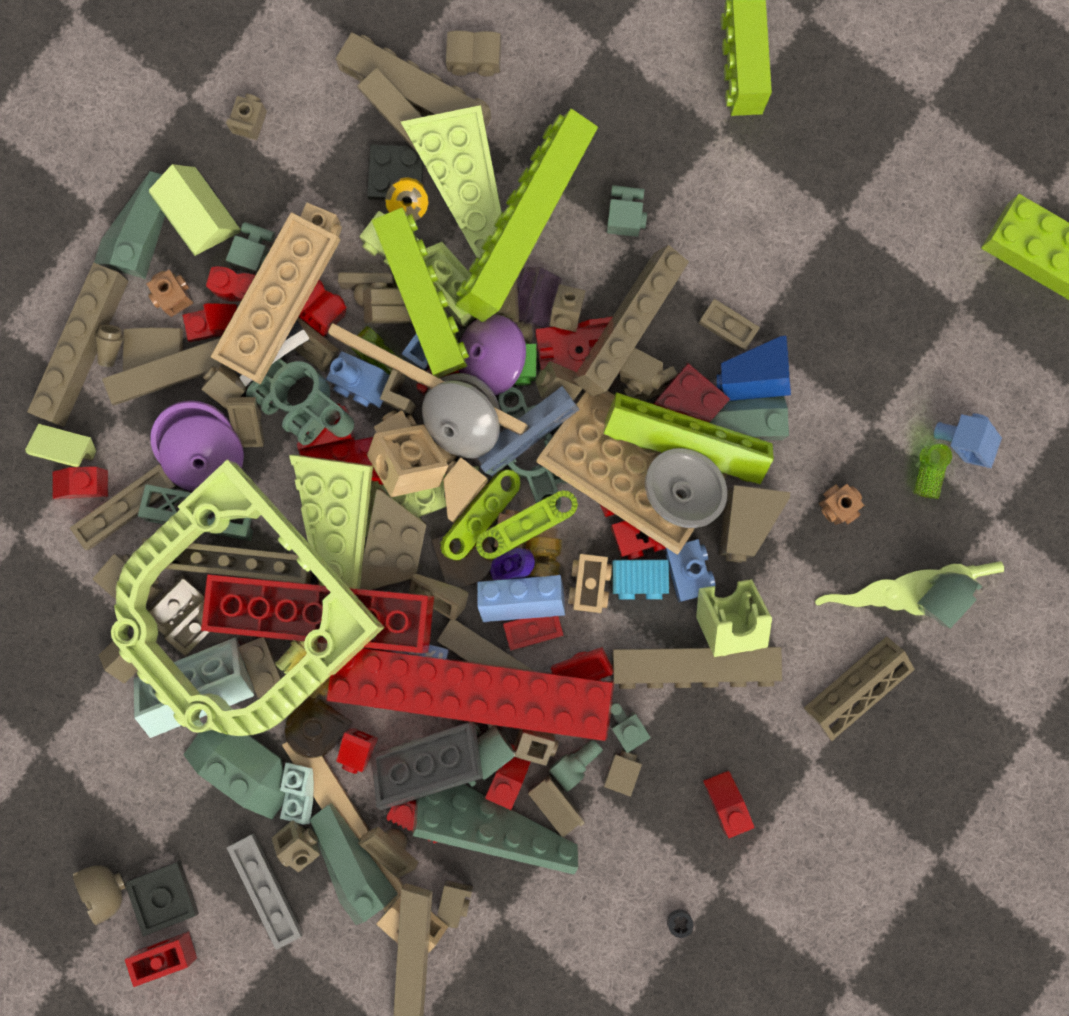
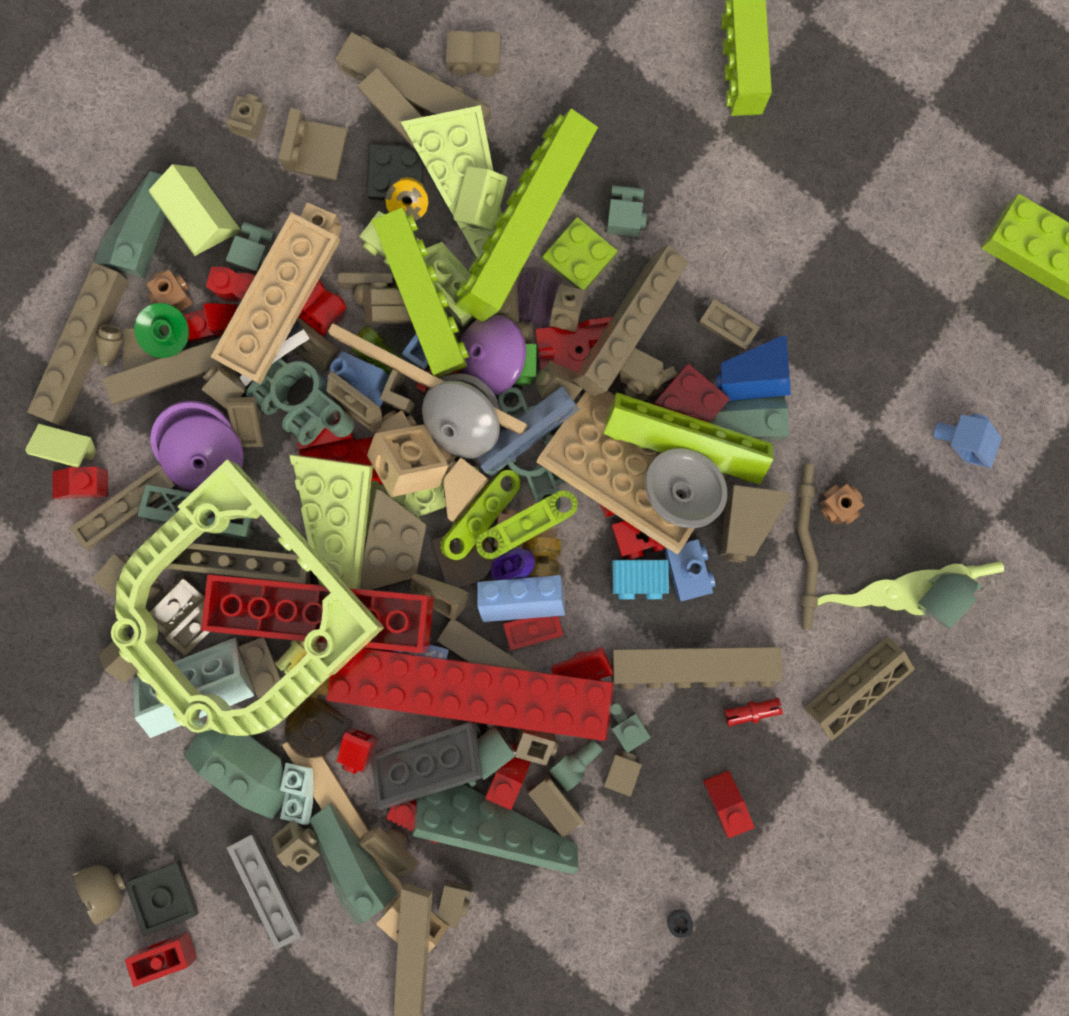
tan brick [568,554,612,613] -> none
yellowish green piece [696,579,772,657] -> none
clear neon green piece [913,444,952,499] -> none
none -> green dish [134,303,189,358]
none -> dark tan bracket [278,108,348,181]
none -> dark tan slope [327,371,382,433]
none -> yellowish green panel [454,167,508,231]
none -> lime plate [542,217,618,290]
none -> red pin [724,697,783,727]
none -> dark tan bar [797,464,819,630]

